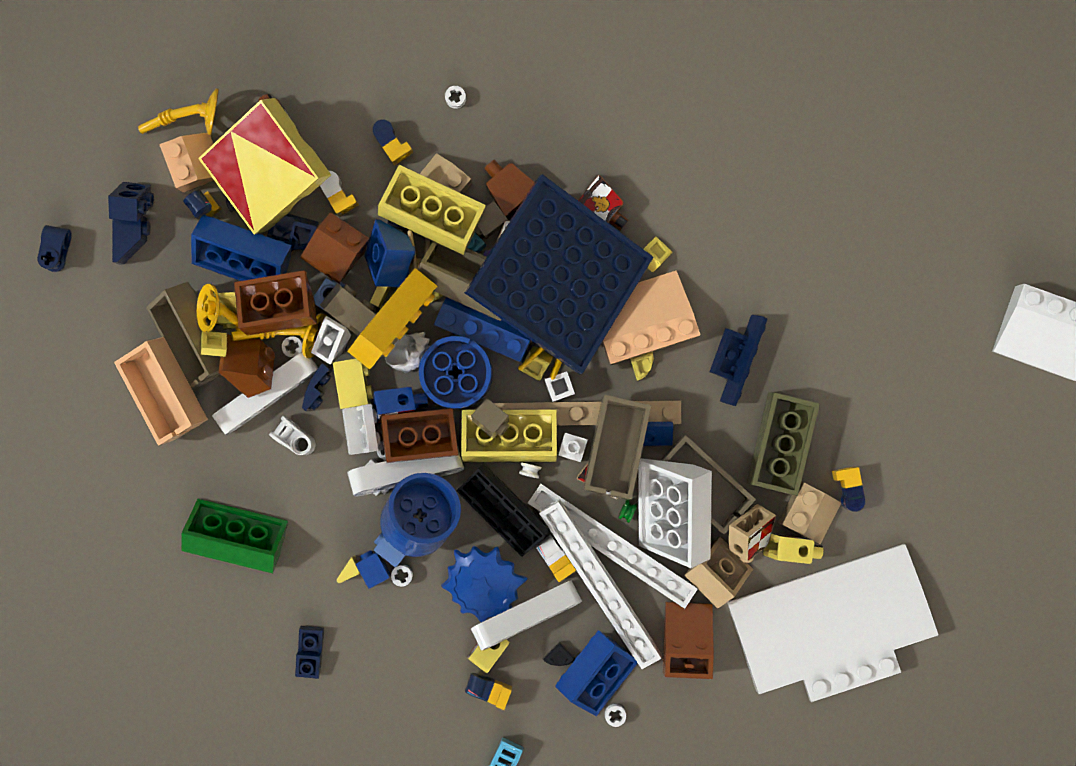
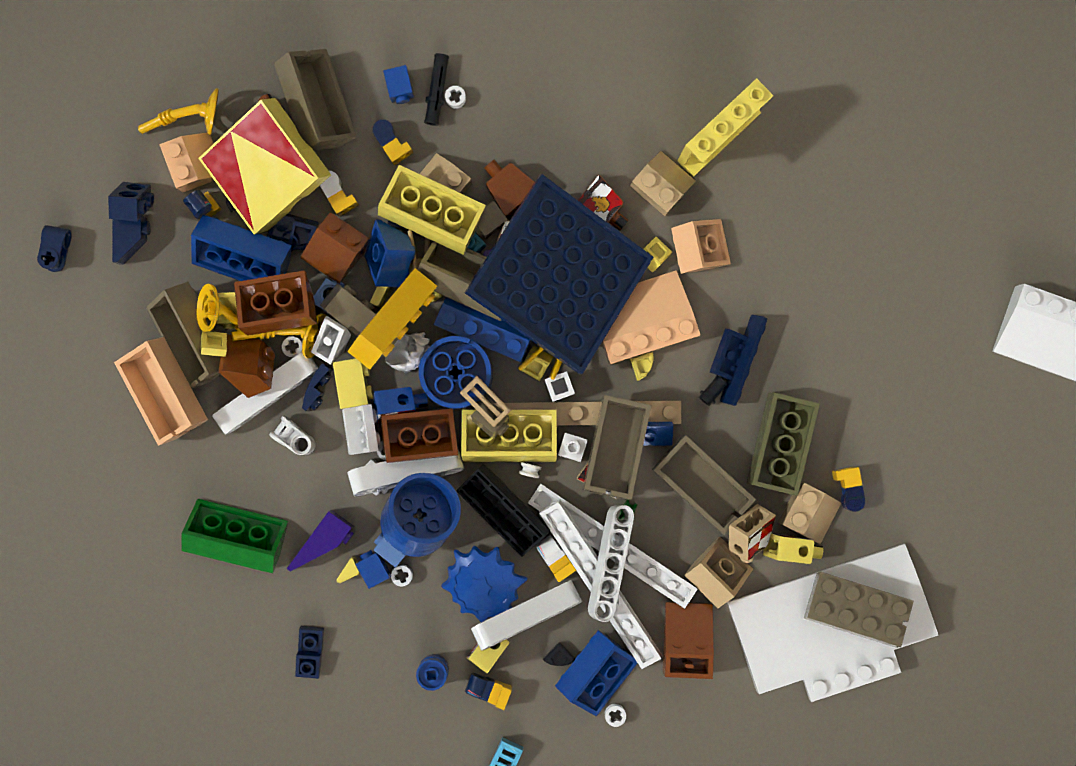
white slope [638,458,712,568] -> none
none -> dark tan piece [274,49,356,151]
none -> dark purple slope [287,510,354,572]
none -> blue brick [383,65,414,104]
none -> blue wheel [416,654,449,691]
none -> black pin [424,53,449,126]
none -> tan tile [460,376,511,427]
none -> white beam [588,505,634,622]
none -> tan slope [630,151,696,216]
none -> light nougat slope [671,219,731,274]
none -> light yellow panel [677,78,773,177]
none -> black pin [699,375,728,406]
none -> dark tan piece [804,572,914,648]

